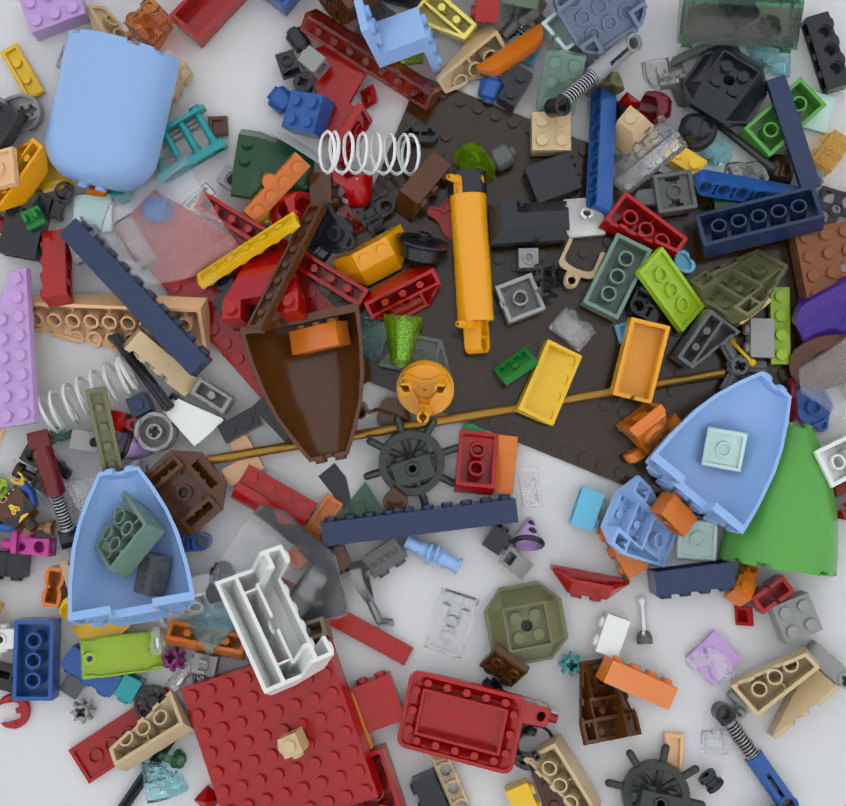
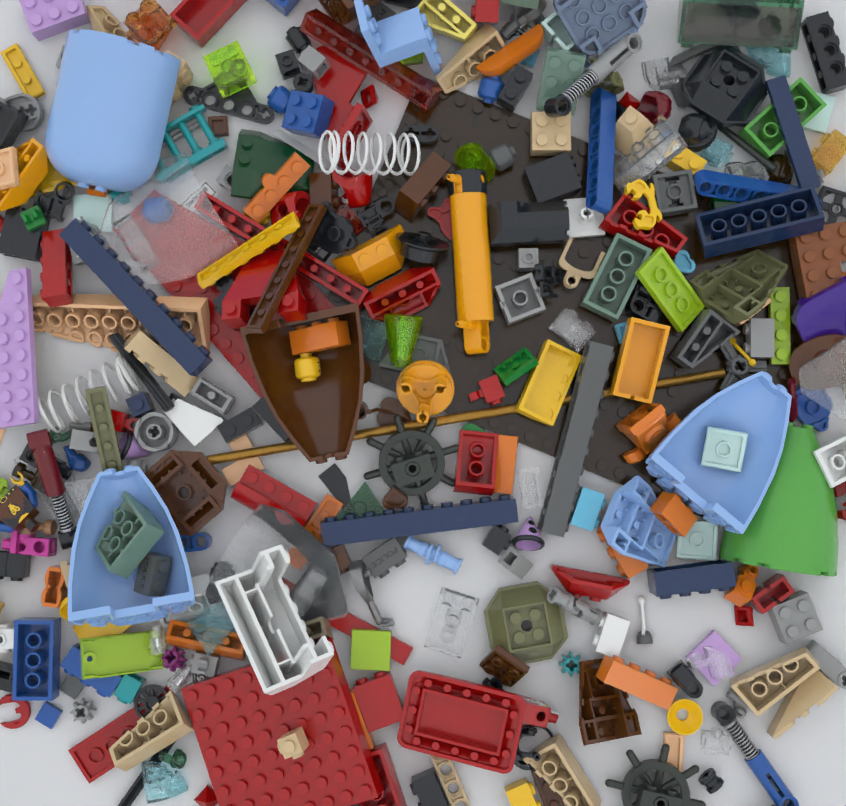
none -> blue tile [35,701,63,729]
none -> blue animal [63,445,91,472]
none -> light grey piece [69,422,94,432]
none -> black beam [183,59,274,125]
none -> clear neon green brick [203,40,257,98]
none -> yellow head [294,353,321,382]
none -> lime tile [350,628,392,671]
none -> red brick [468,374,505,406]
none -> dark grey brick [537,340,614,537]
none -> light grey piece [547,586,603,626]
none -> yellow helmet [624,179,662,230]
none -> black piece [666,660,703,698]
none -> yellow piece [666,698,703,735]

